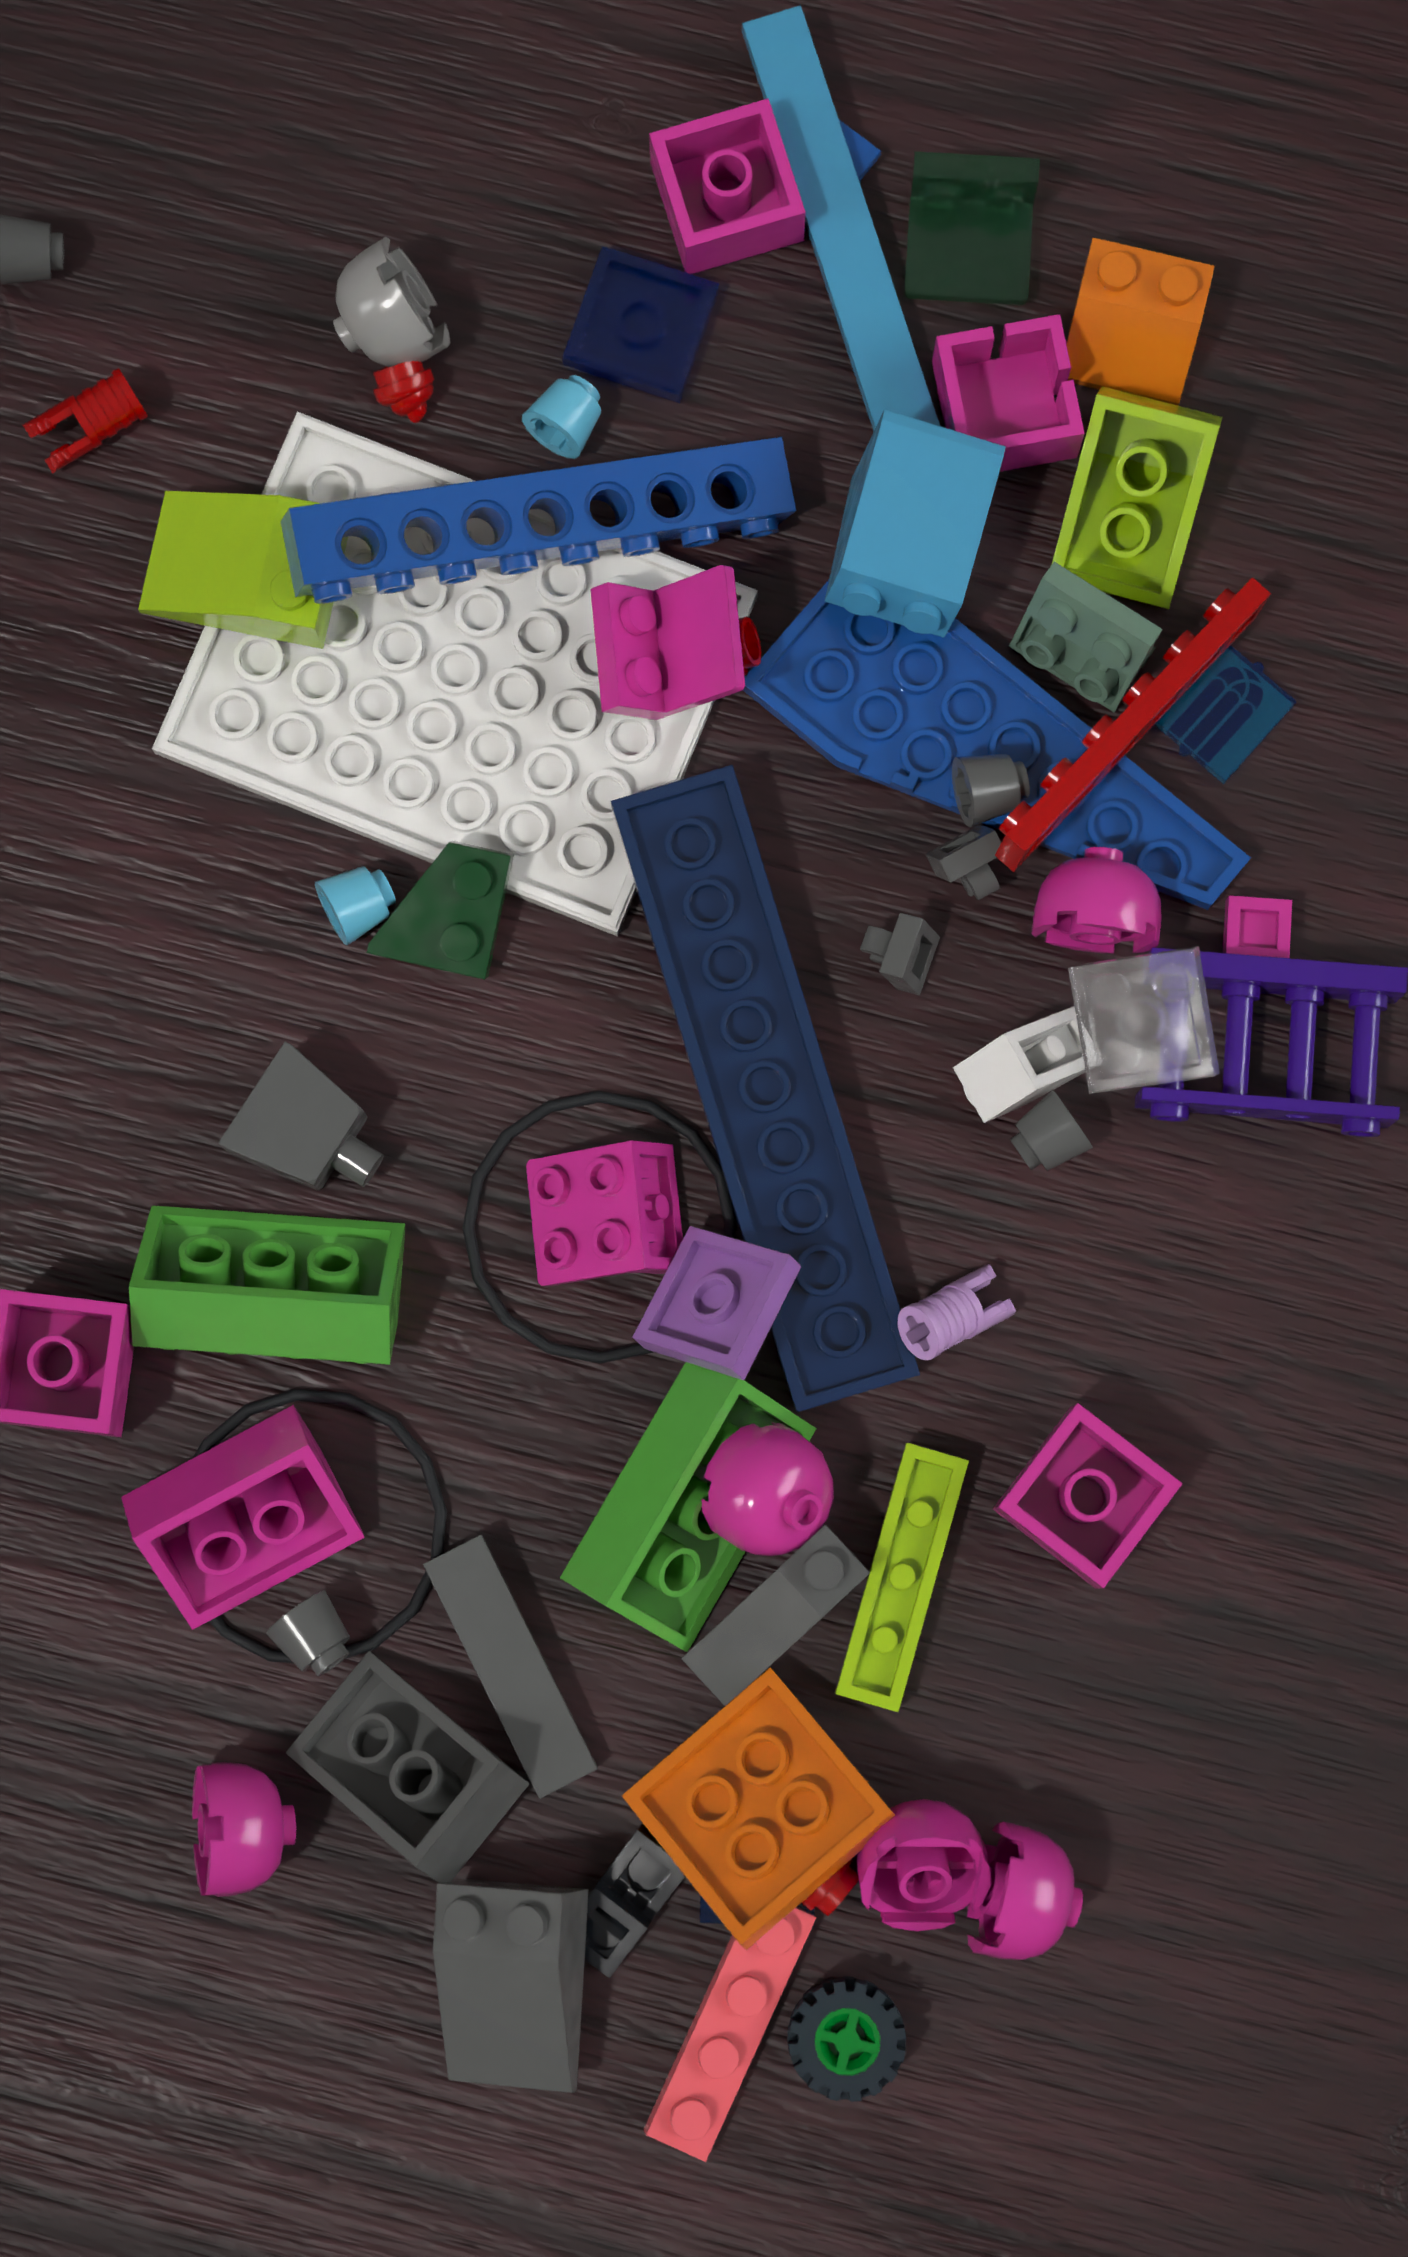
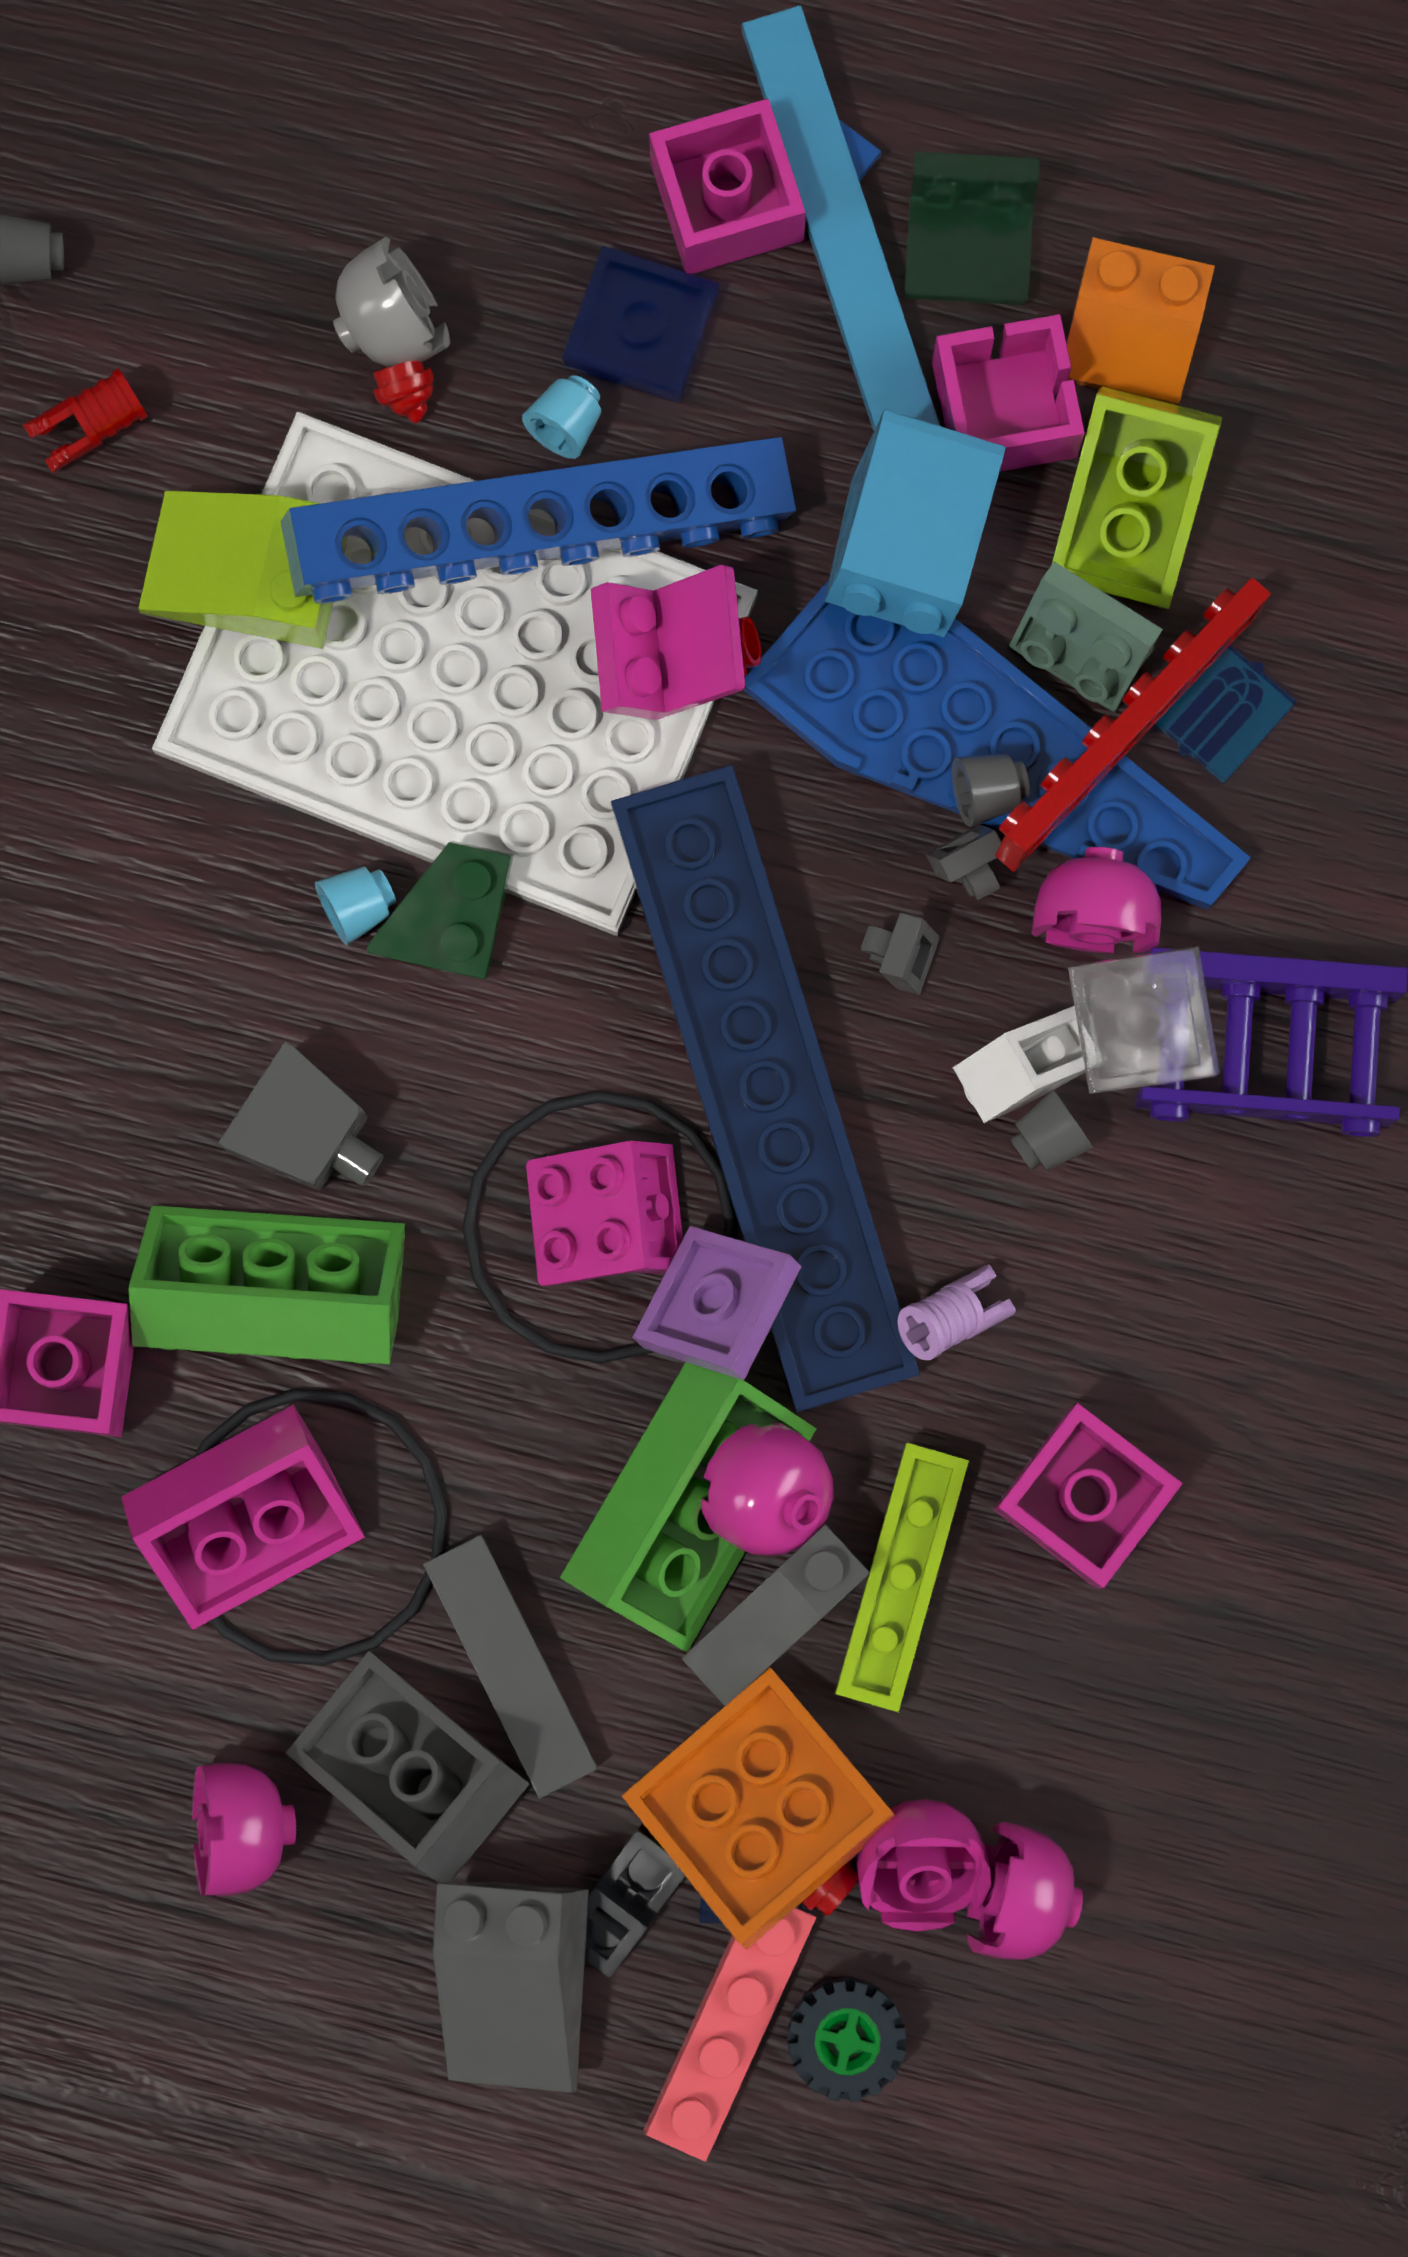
dark grey hat [266,1590,350,1677] -> none
dark pink plate [1223,895,1292,958] -> none

